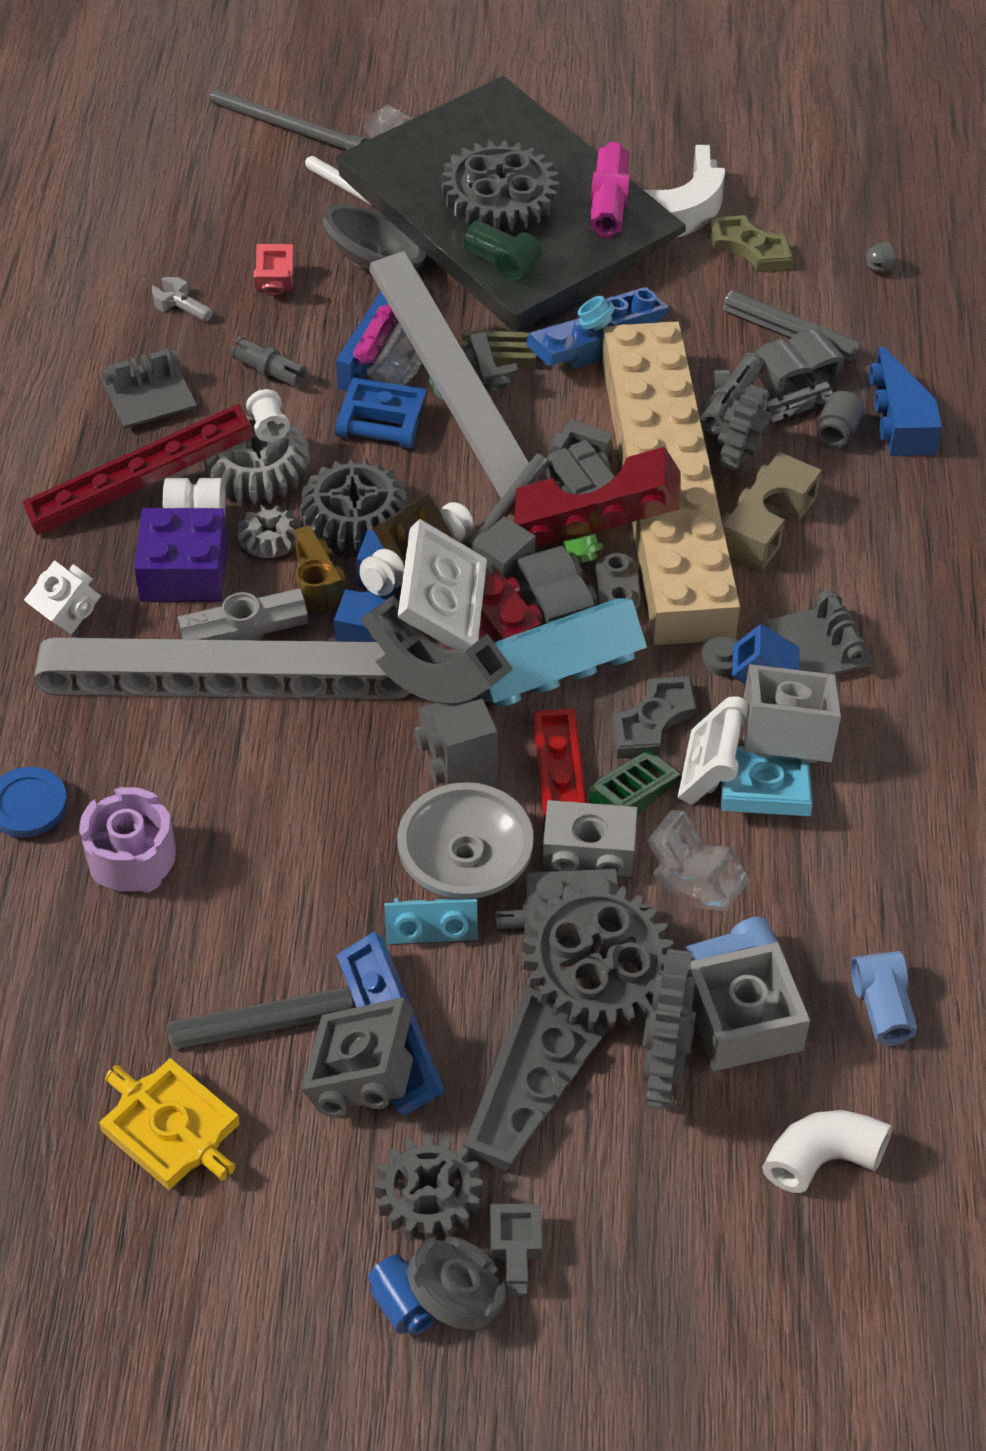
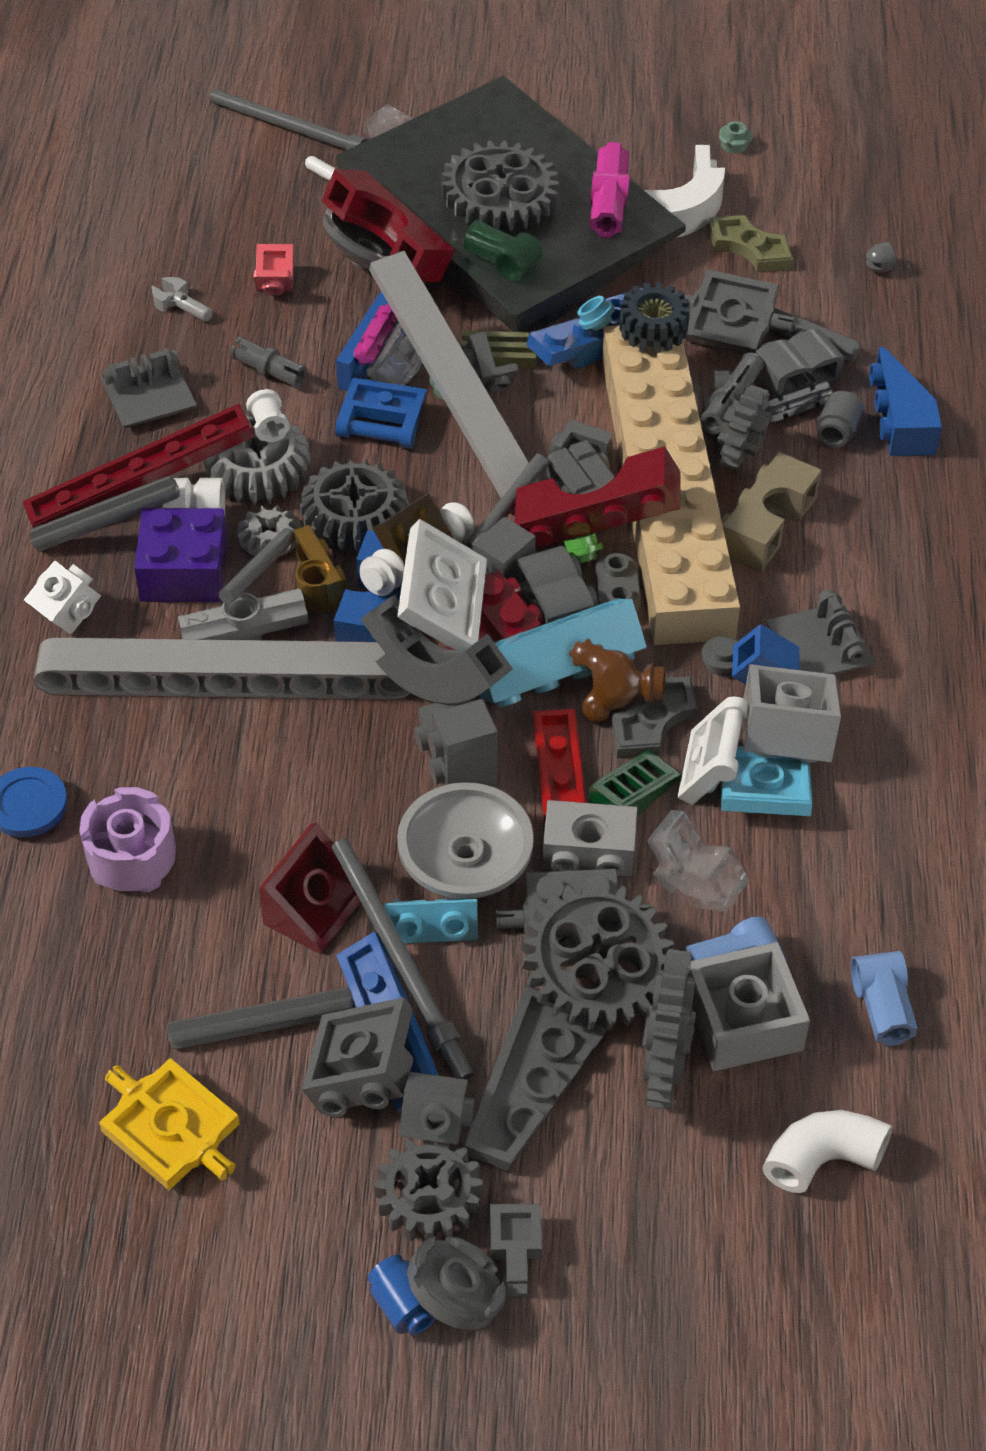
none -> dark grey axle [29,476,180,551]
none -> dark grey bar [219,528,295,604]
none -> dark red slope [259,823,361,953]
none -> dark red arch [321,169,455,282]
none -> dark grey bar [332,838,474,1080]
none -> dark grey brick [399,1072,475,1144]
none -> reddish brown animal [569,638,665,722]
none -> black bush [619,282,690,352]
none -> dark grey plate [675,269,795,354]
none -> sand green plate [719,121,753,153]

